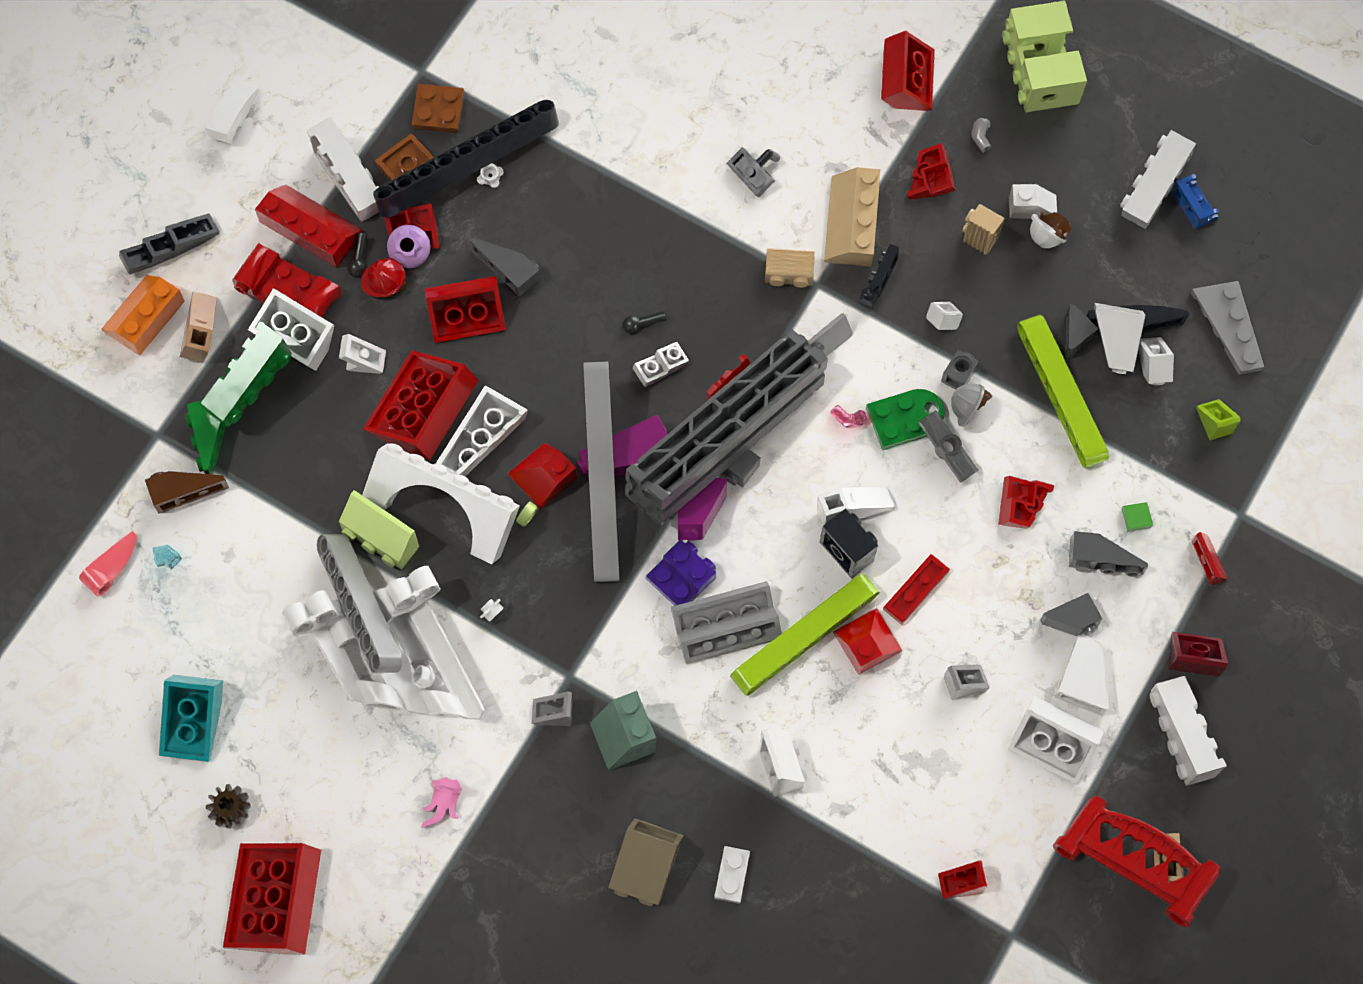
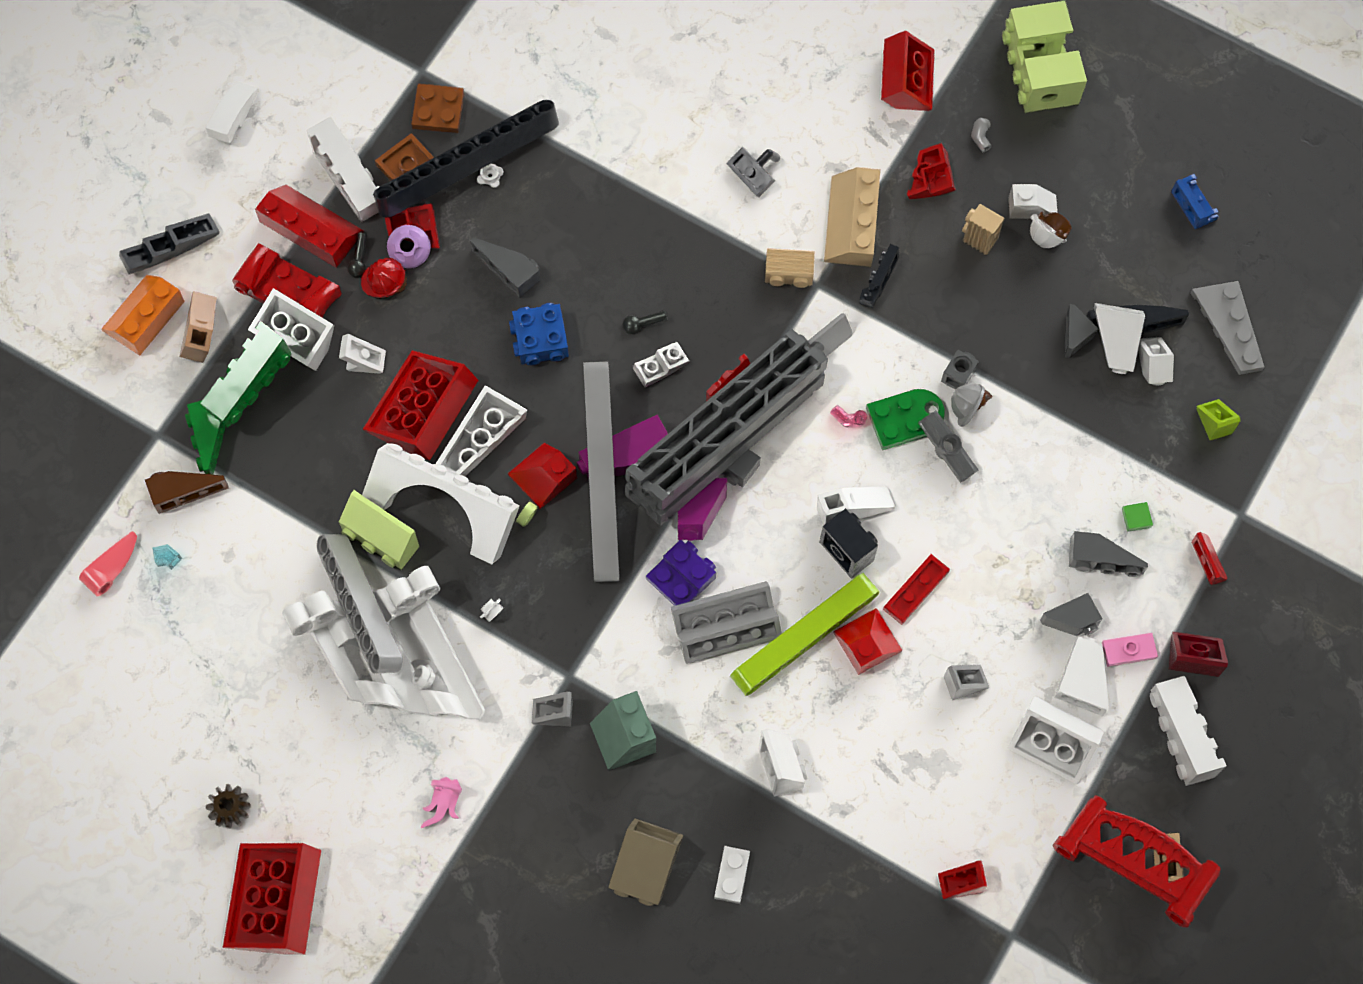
teal slope [159,675,223,762] -> none
red slope [425,276,506,343] -> none
white slope [926,302,963,330] -> none
red slope [998,476,1054,528] -> none
lime beam [1017,314,1109,468] -> none
white wedge [1120,130,1196,229] -> none
none -> blue brick [509,303,569,365]
none -> bright pink plate [1102,633,1158,667]

